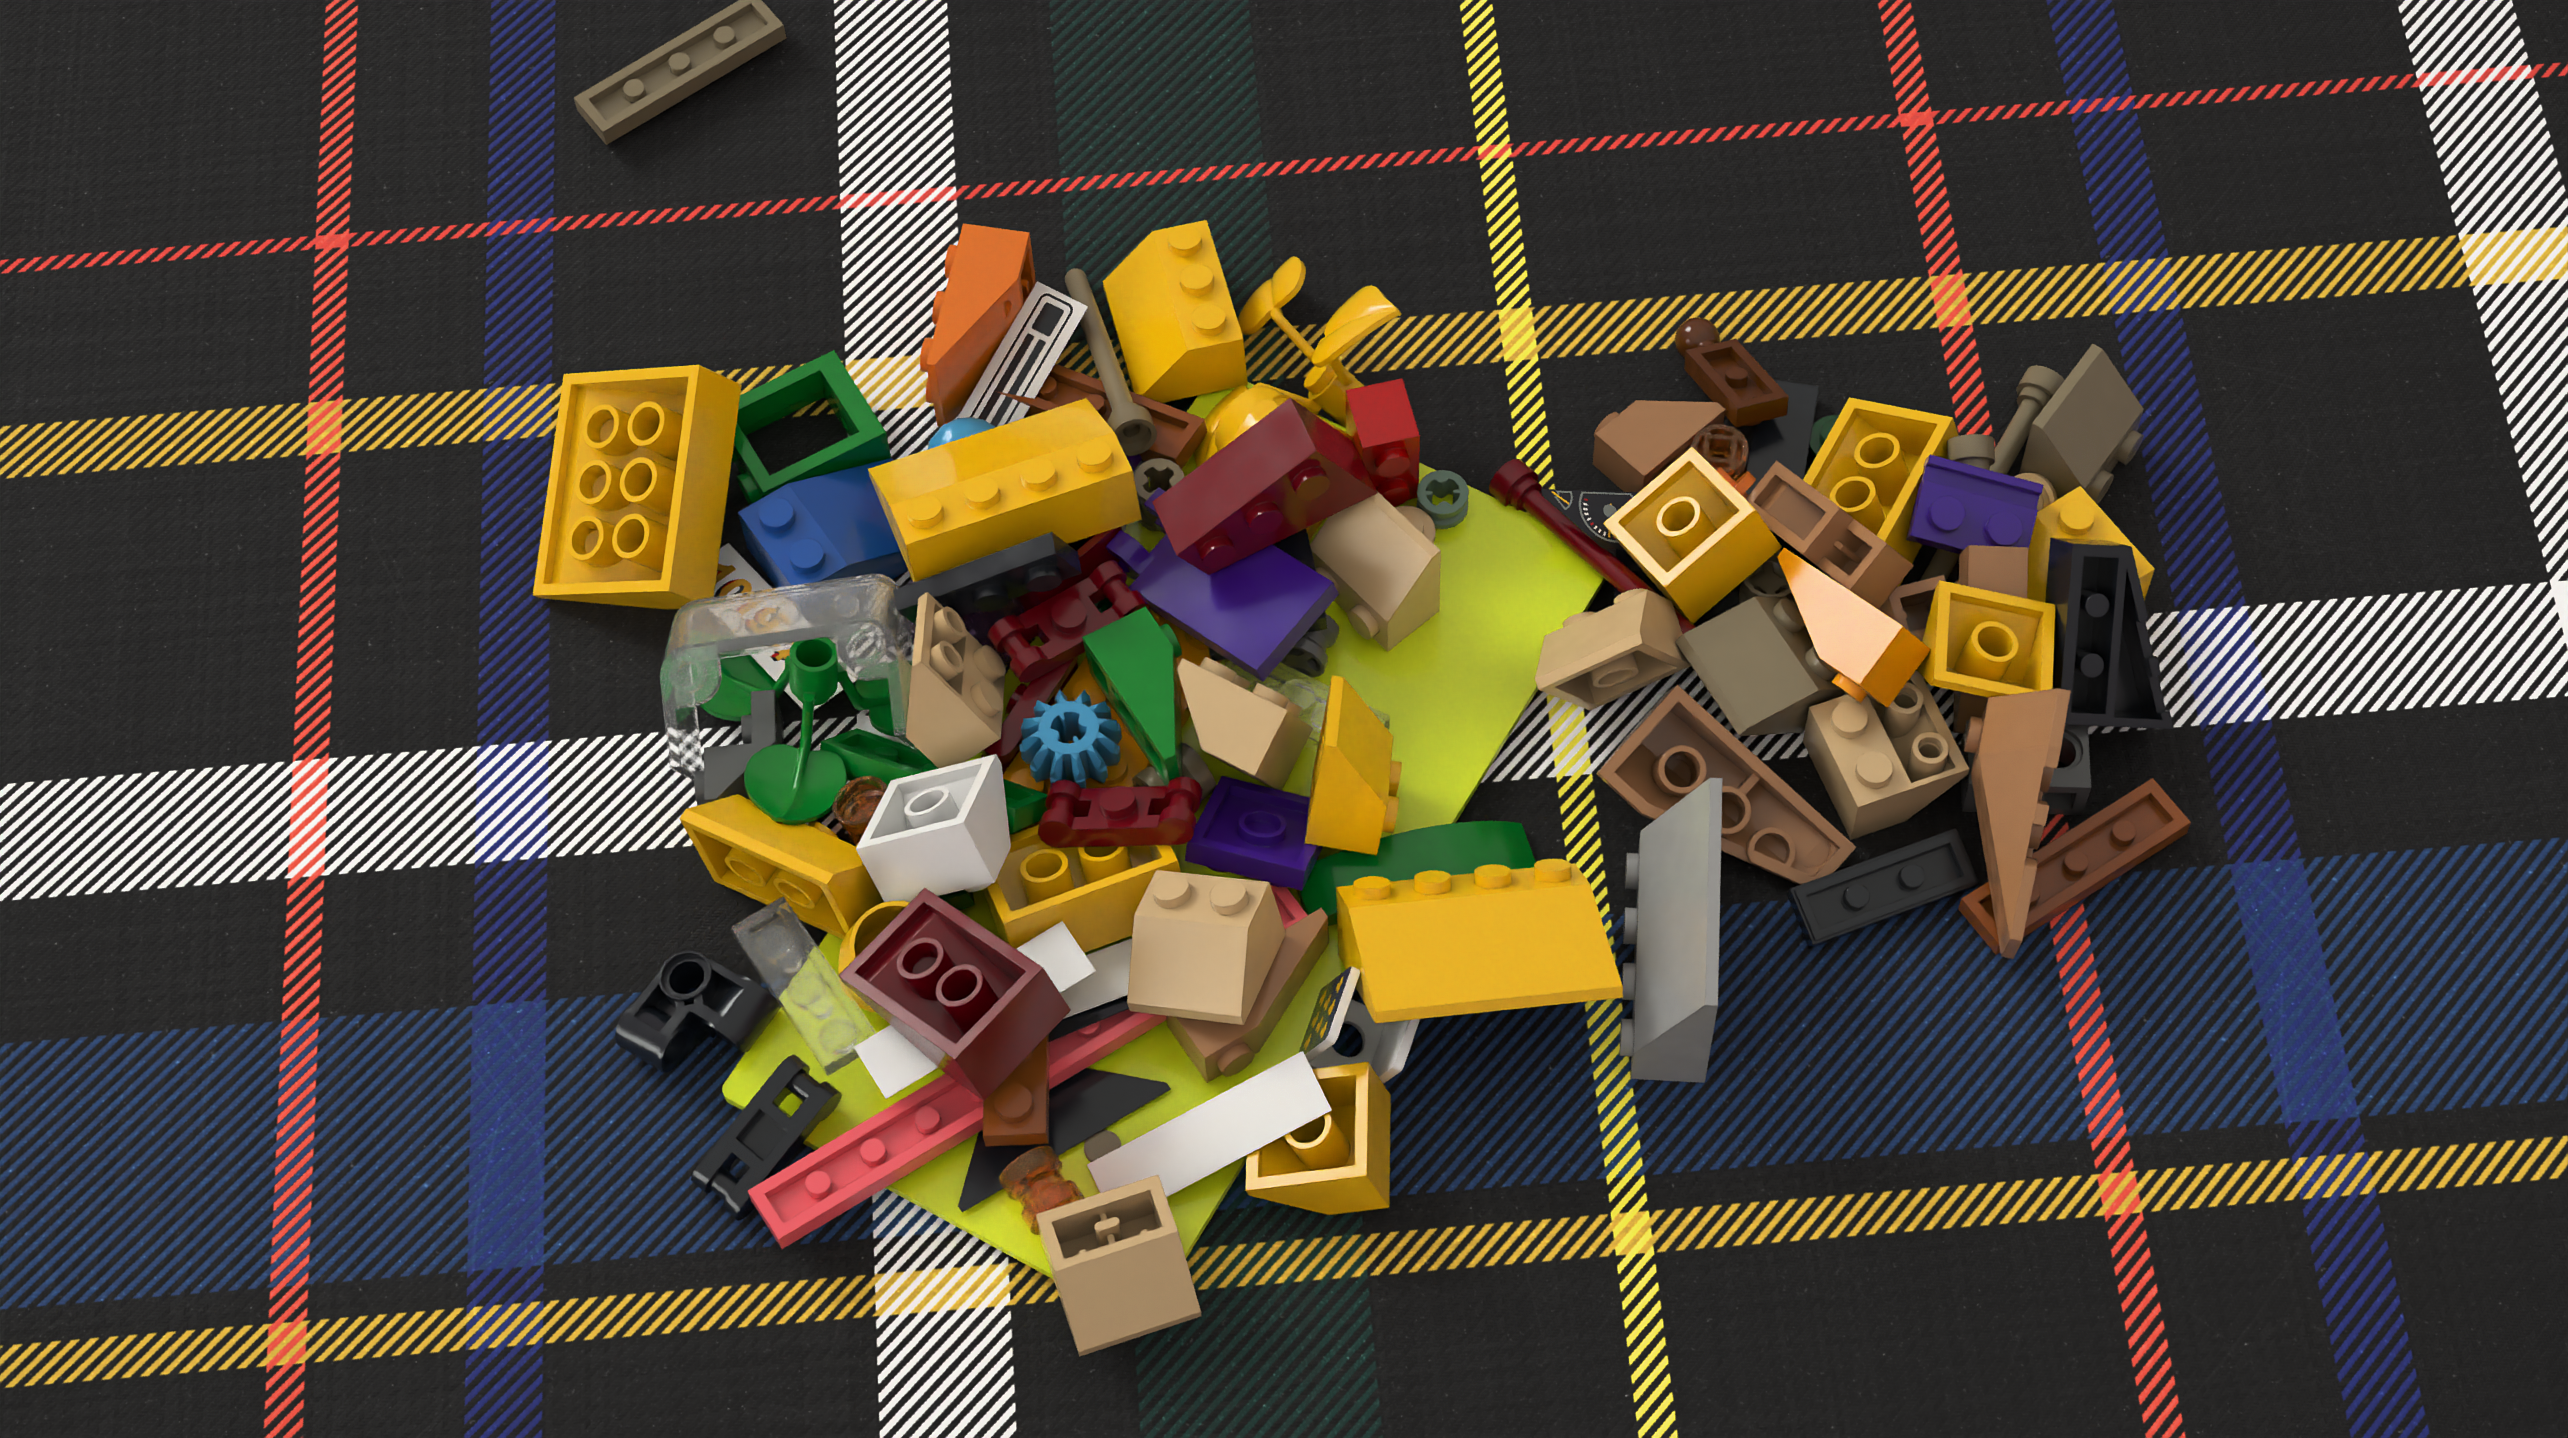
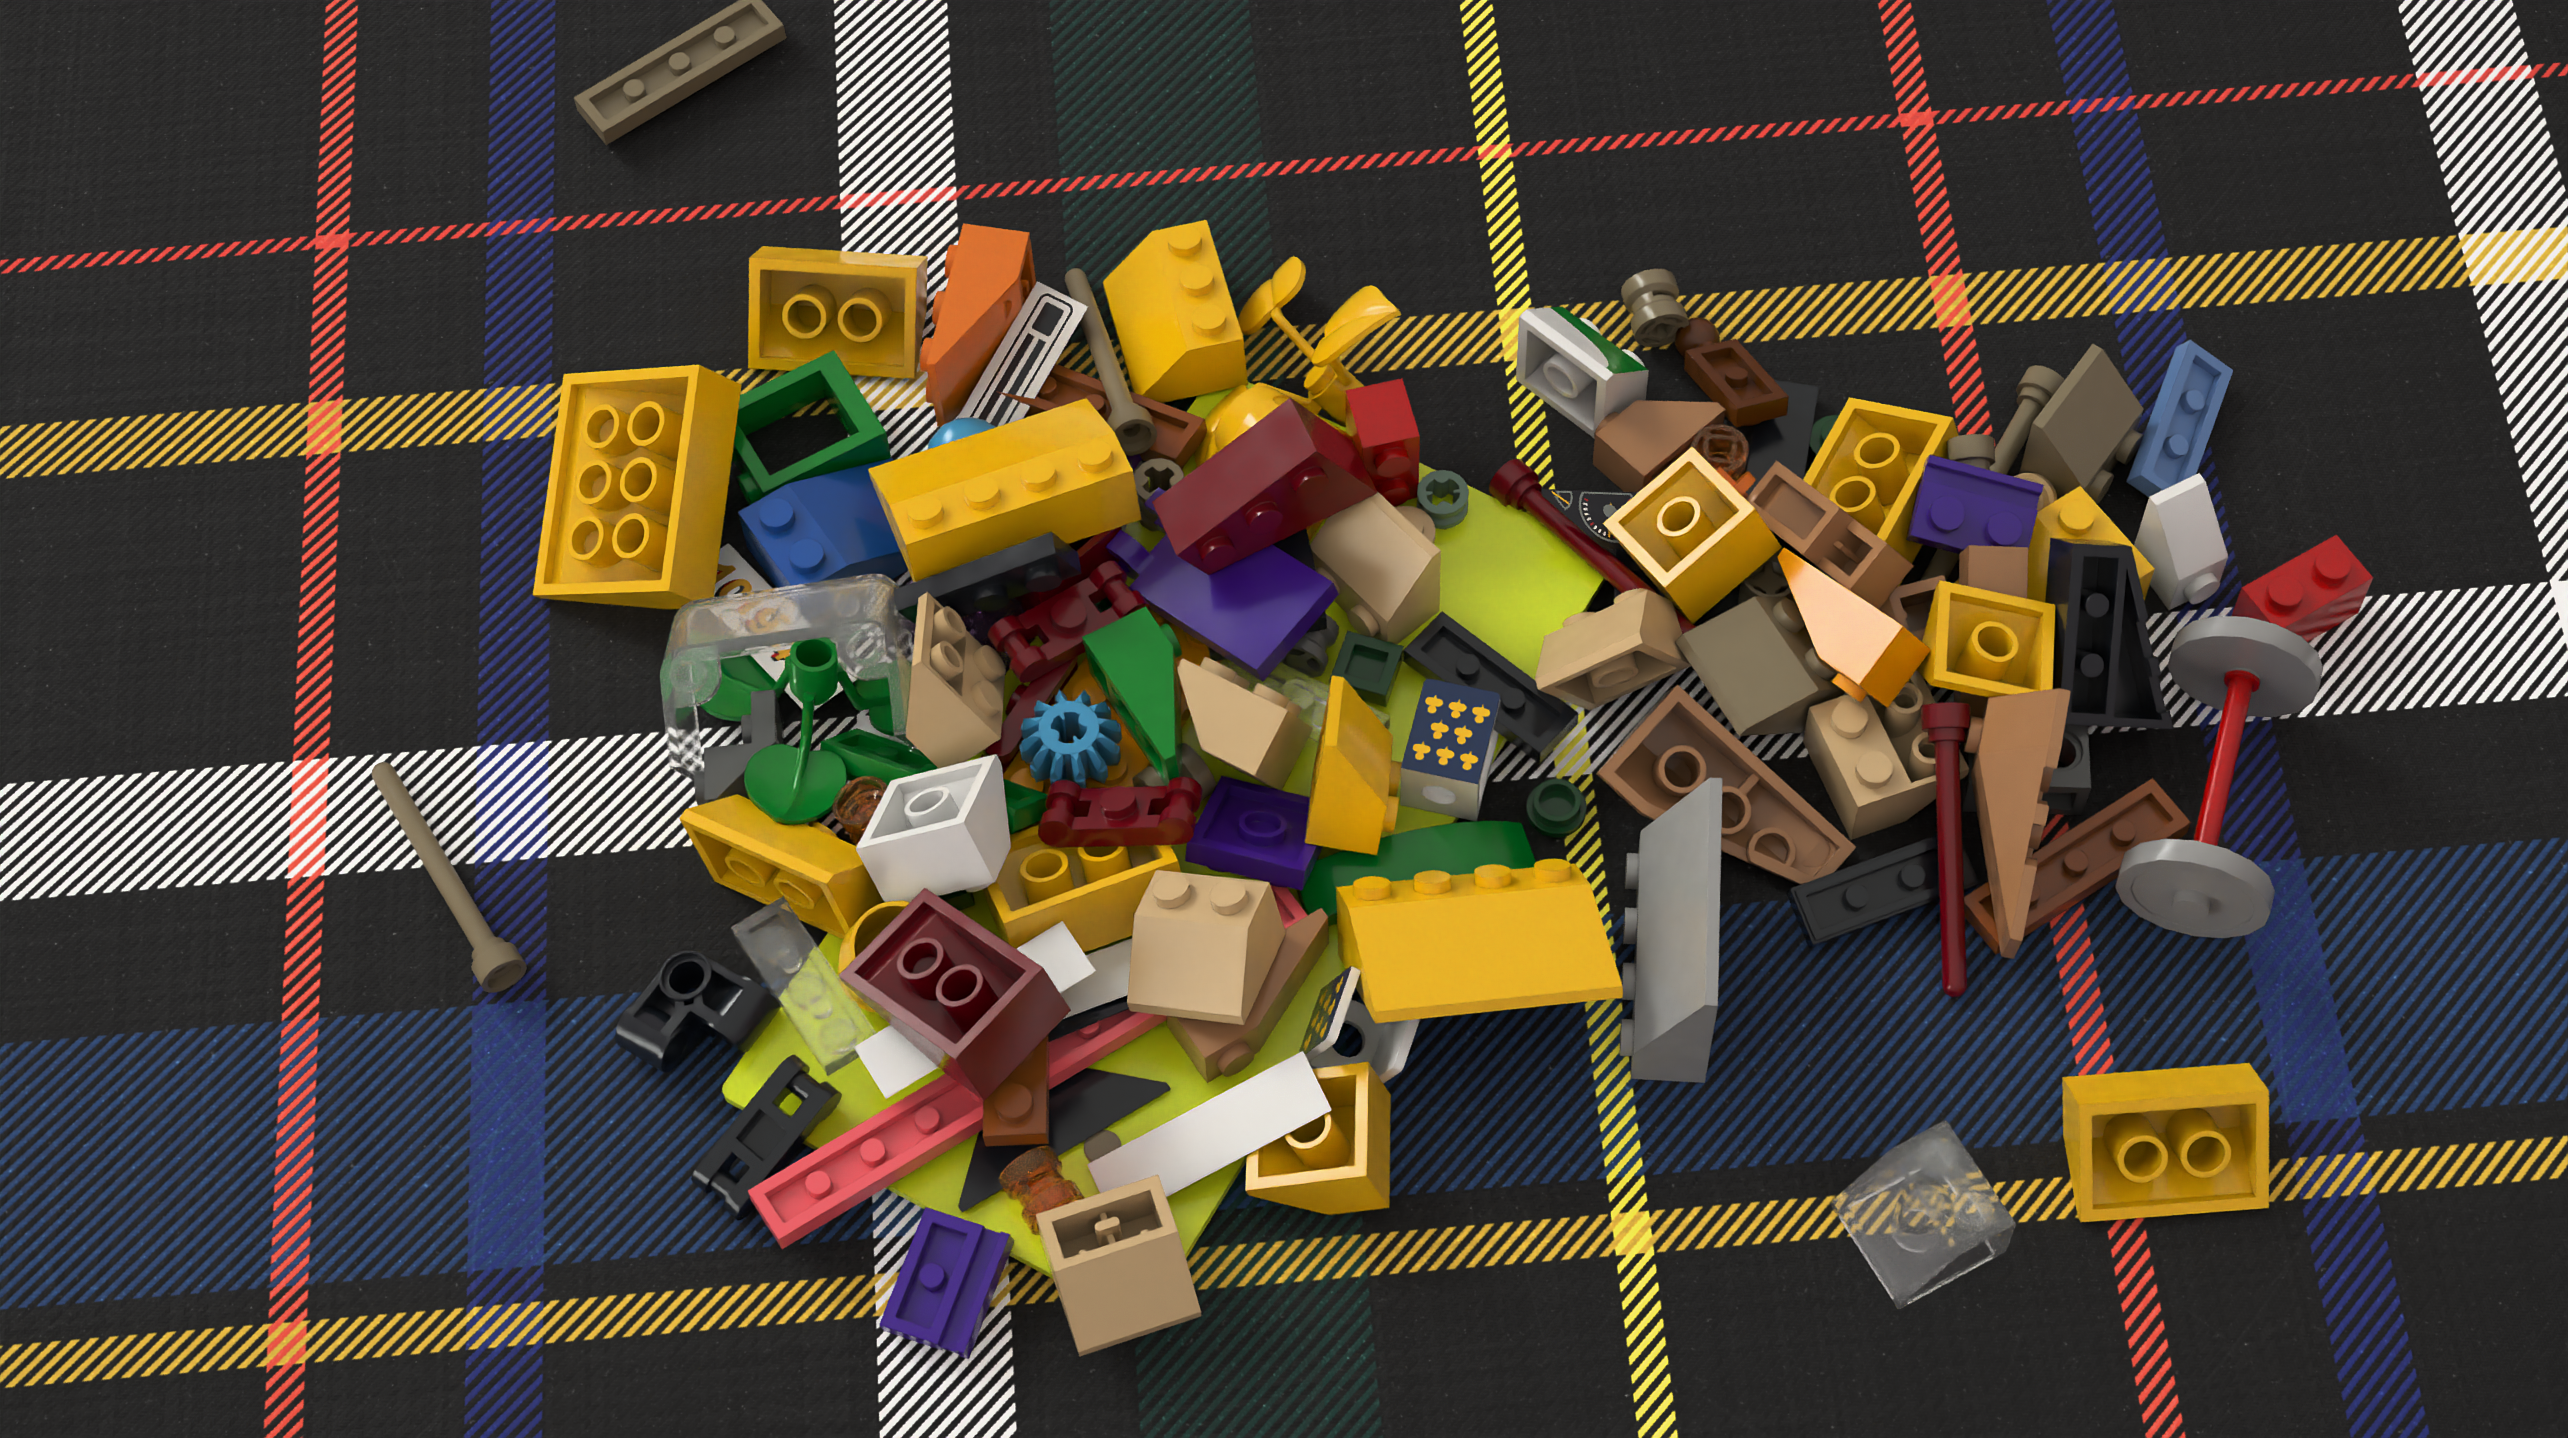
none -> dark tan piece [371,762,527,993]
none -> yellow slope [748,246,928,379]
none -> dark purple plate [879,1207,1014,1359]
none -> dark green plate [1329,631,1404,707]
none -> piece [1400,679,1500,821]
none -> black plate [1403,611,1578,764]
none -> white slope [1516,307,1649,439]
none -> dark green plate [1526,778,1587,837]
none -> dark tan wheel [1621,268,1689,347]
none -> clear slope [1831,1120,2016,1309]
none -> dark red piece [1921,702,1971,997]
none -> yellow slope [2062,1063,2269,1222]
none -> light grey piece [2115,616,2323,938]
none -> medium blue plate [2127,340,2233,497]
none -> white slope [2134,473,2228,610]
none -> red brick [2232,534,2373,642]

